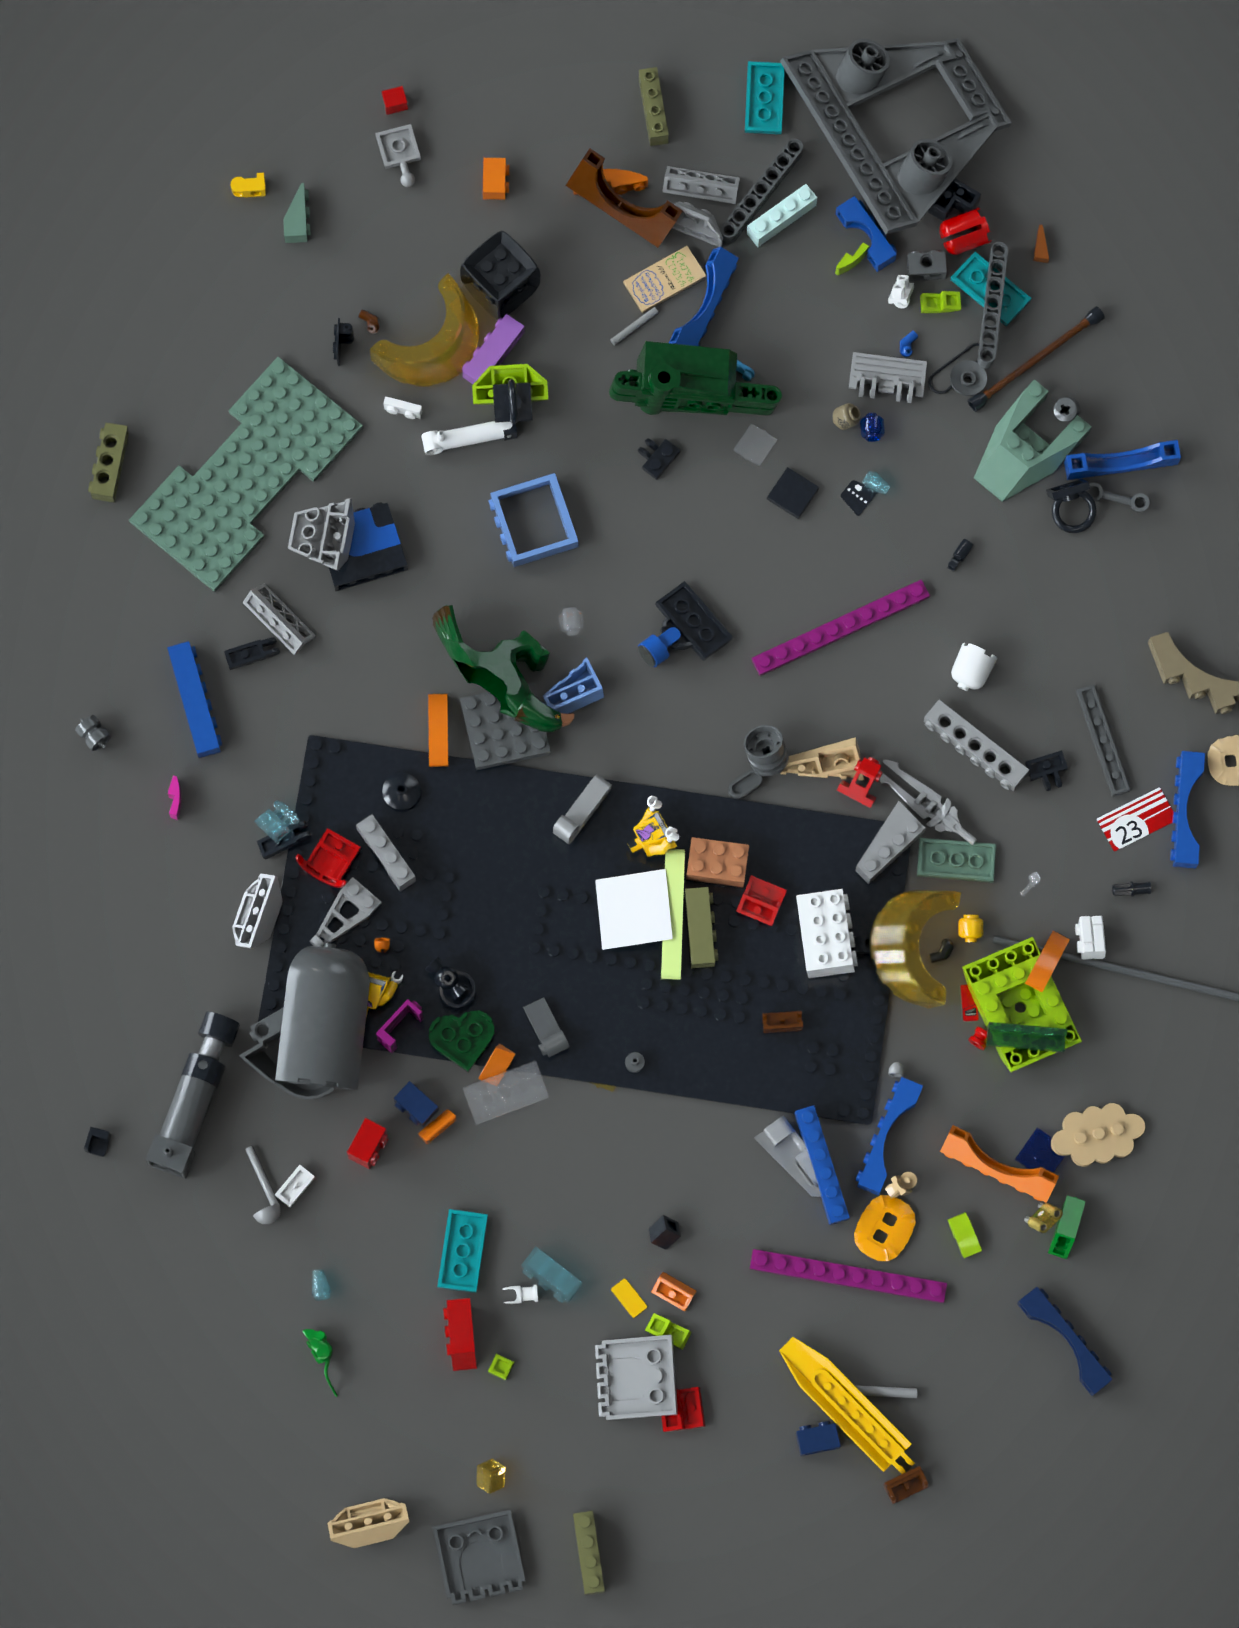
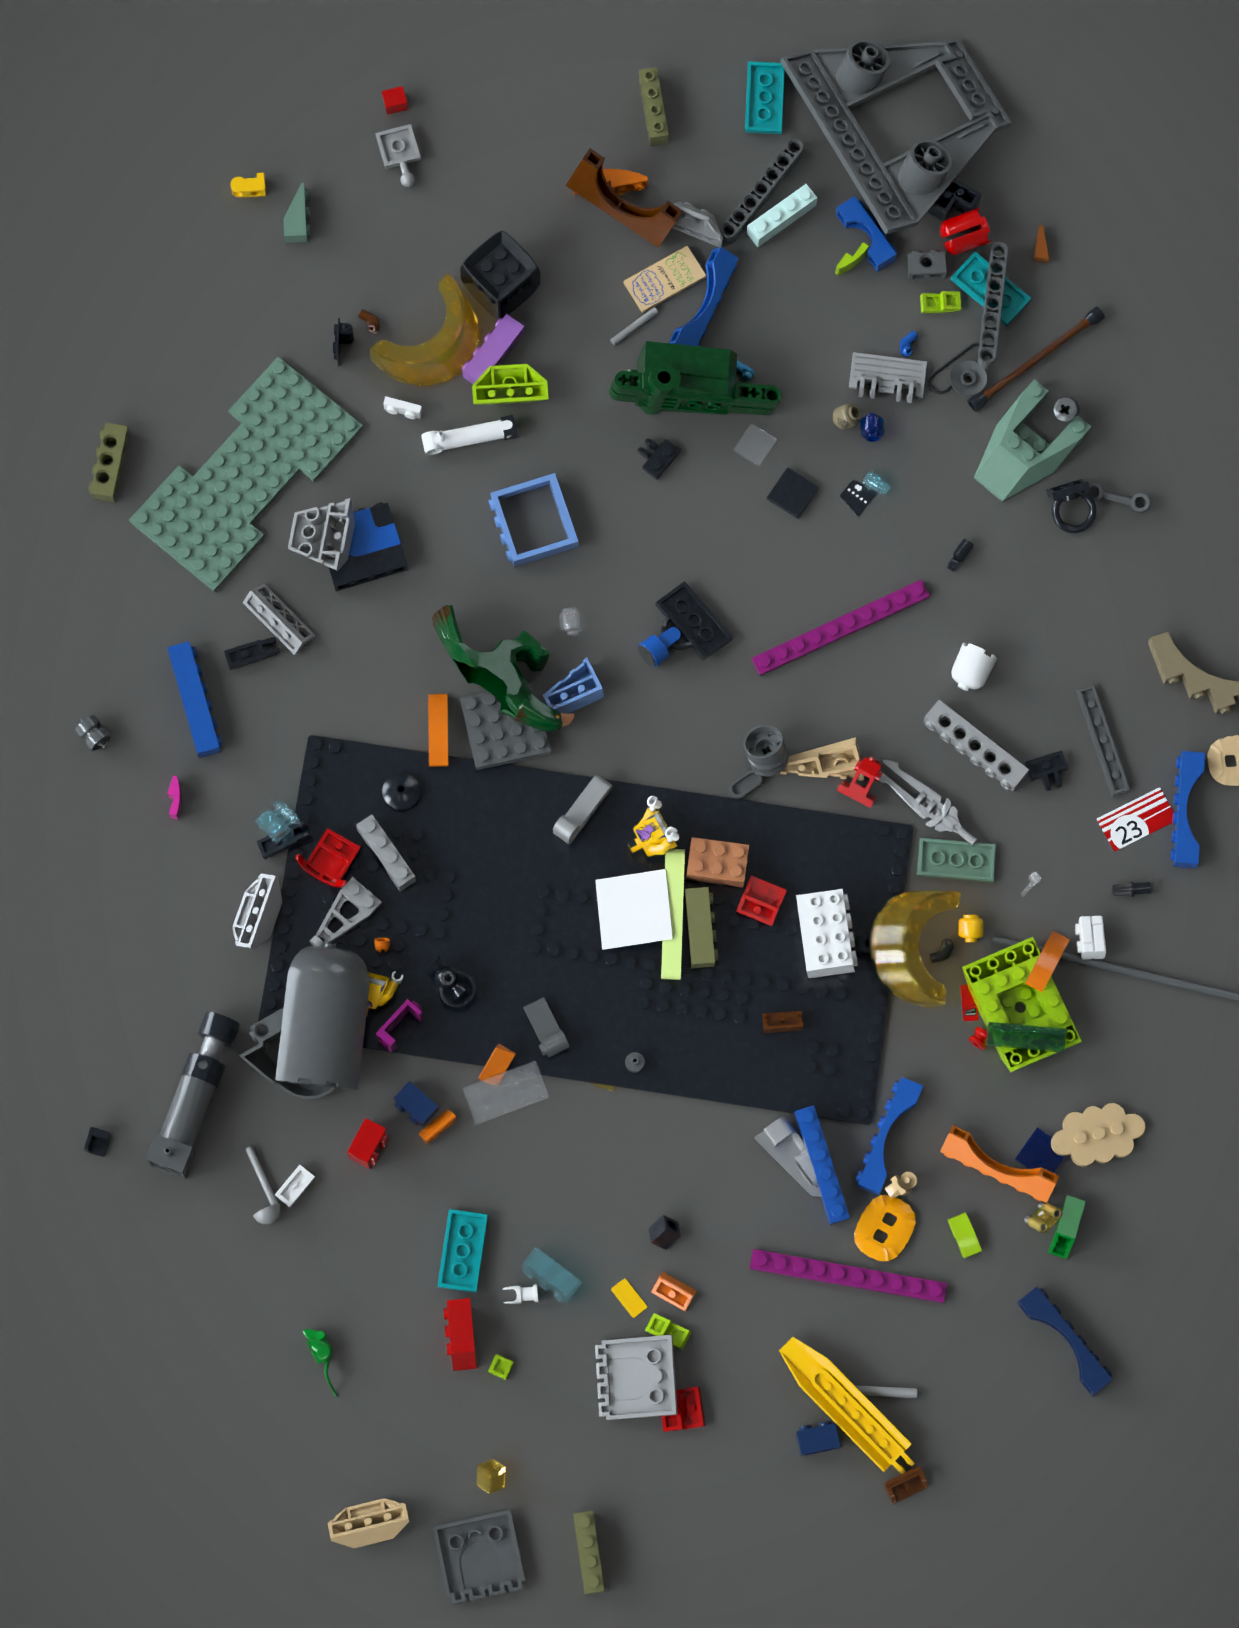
clear light blue cone [312,1270,331,1301] -> none
dark green plate [429,1010,495,1073] -> none
orange brick [483,158,510,200] -> none
black tile [493,379,533,424] -> none
light grey fence [663,166,740,204] -> none
light grey wedge [855,801,925,884] -> none
white hips [888,275,914,308] -> none
light grey hinge [888,1062,904,1077] -> none
blue arch [1064,440,1181,480] -> none

